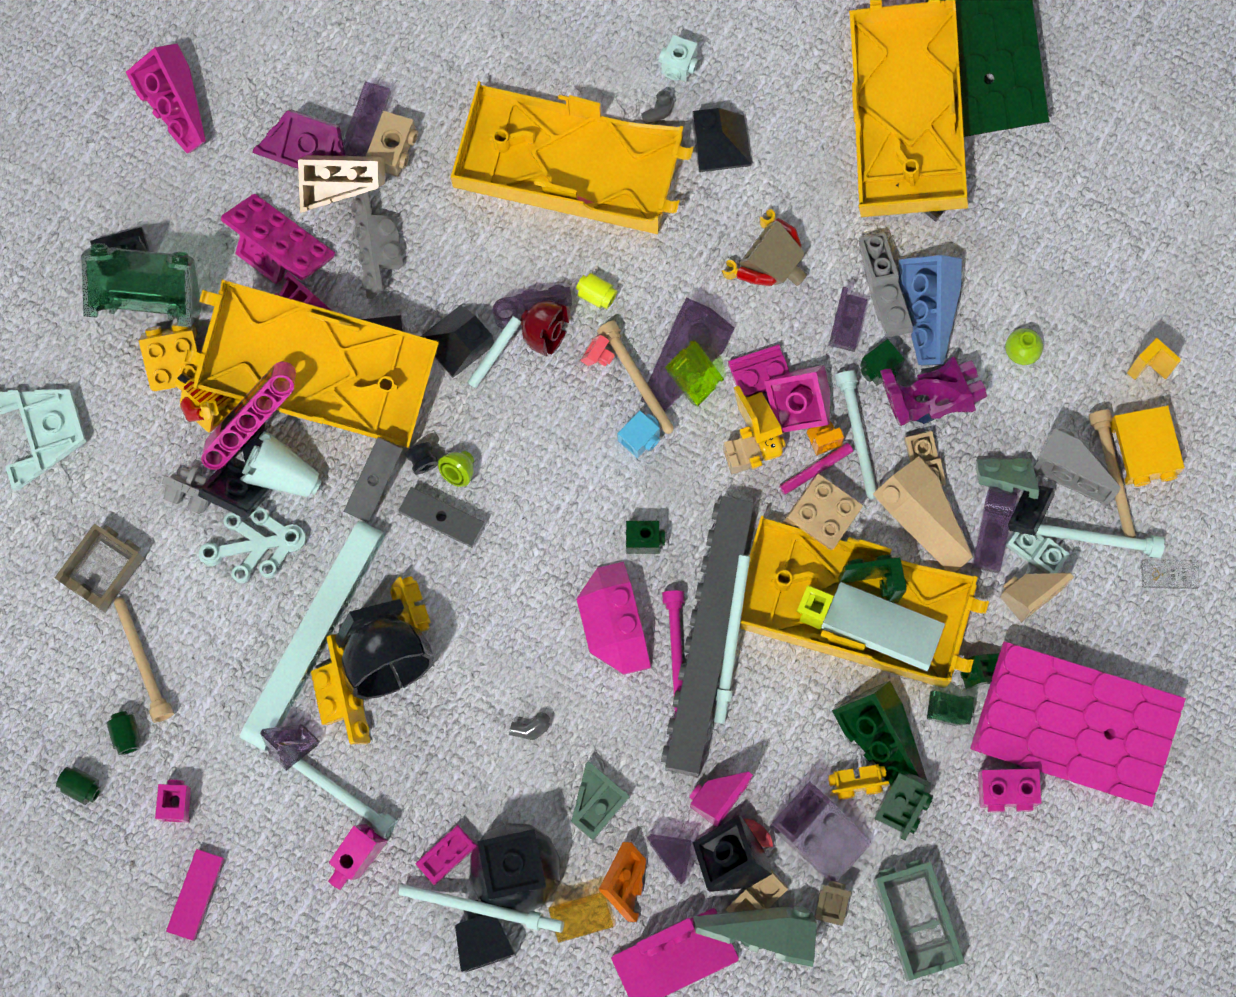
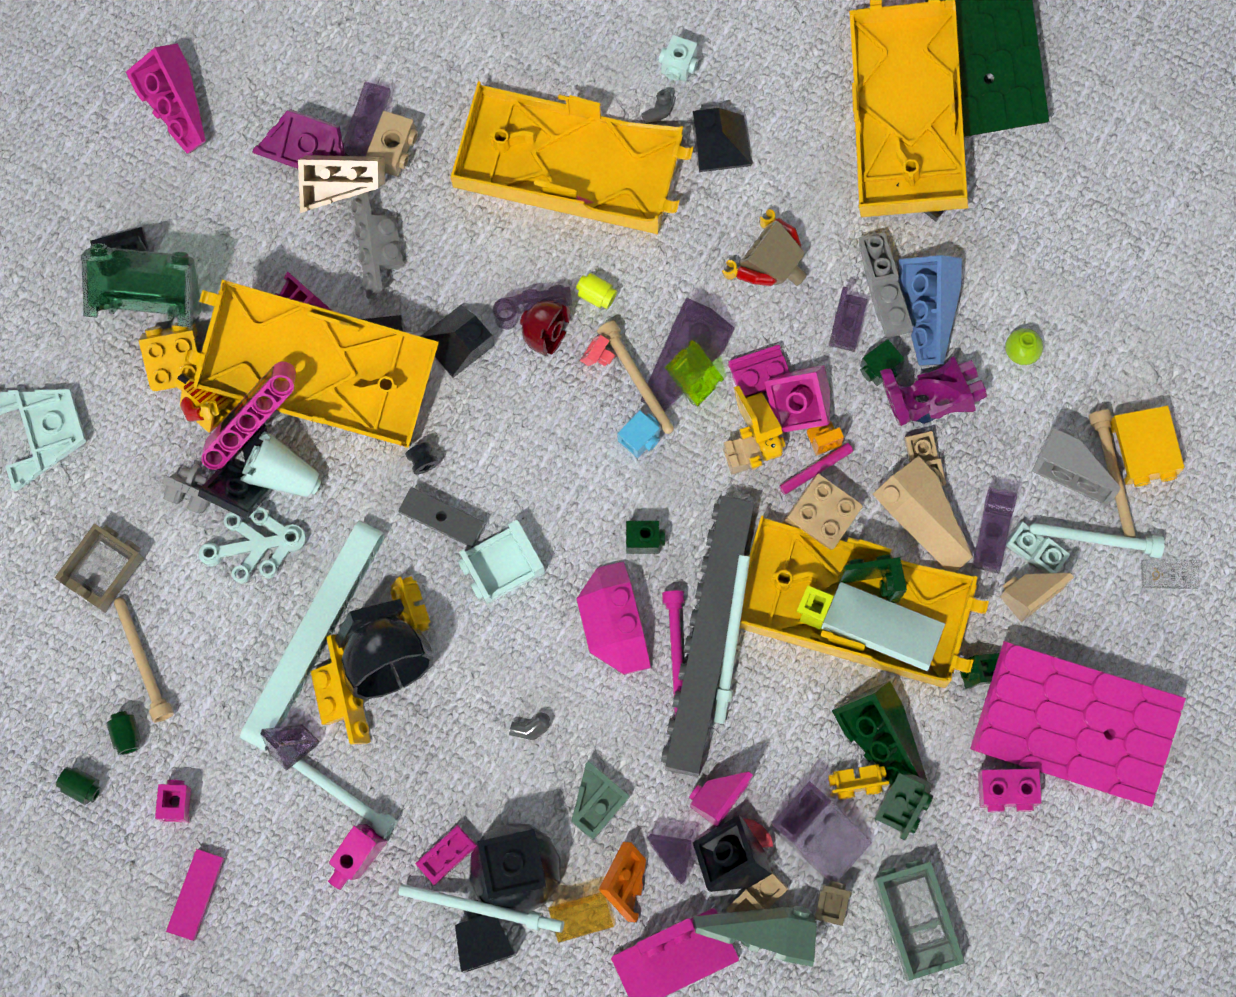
dark pink bracket [221,194,335,284] -> none
dark grey tile [343,436,403,523] -> none
lime brick [438,451,474,487] -> none
light aqua bar [467,316,522,388] -> none
light aqua piece [835,371,877,499] -> none
clear green bracket [927,691,974,726] -> none
sand green wing [975,458,1039,499] -> none
black plate [1008,485,1055,536] -> none
yellow panel [1127,338,1181,380] -> none
none -> light aqua panel [457,519,545,604]

